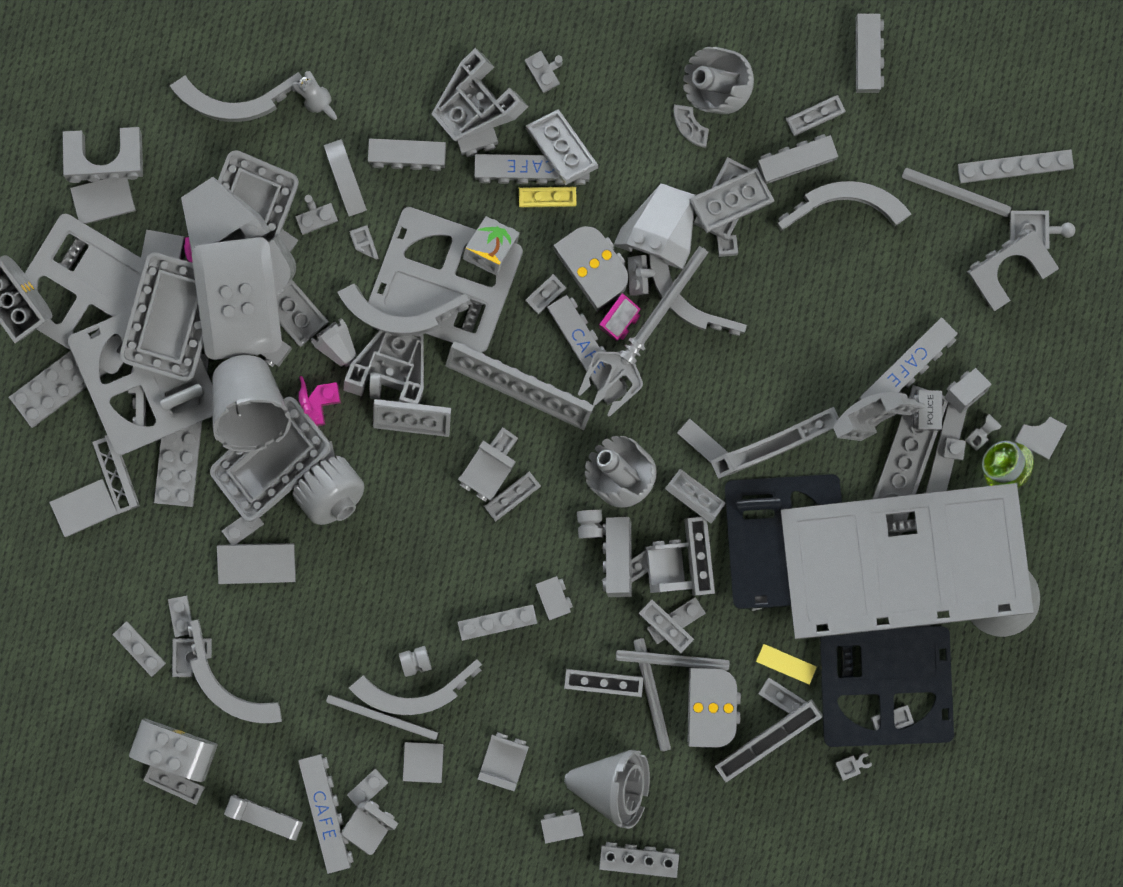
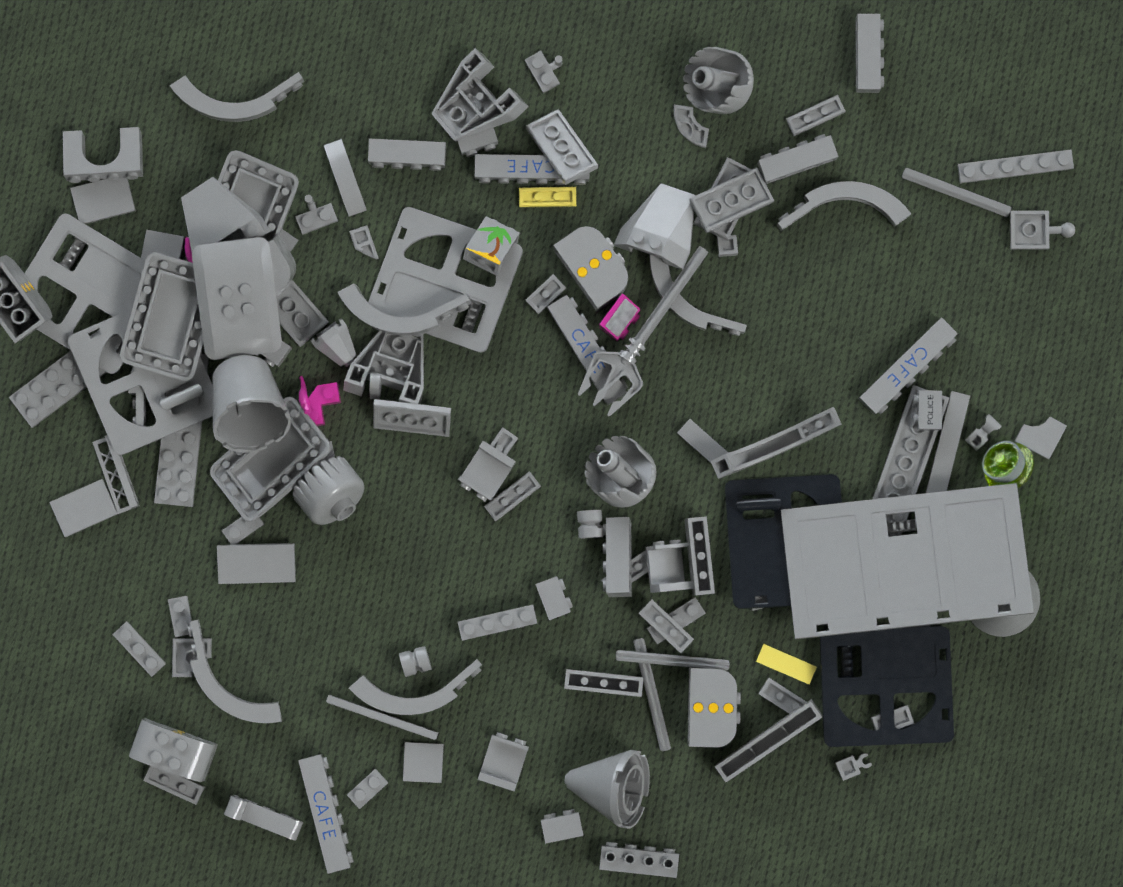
light grey animal [292,71,337,120] -> none
light grey bracket [341,801,398,855] -> none
light grey plate [445,341,594,430] -> none
light grey plate [628,255,655,296] -> none
light grey tile [665,469,726,523] -> none
light grey slope [833,392,926,441] -> none
light grey plate [943,438,966,460] -> none
light grey brick [944,368,992,414] -> none
light grey arch [967,229,1059,311] -> none

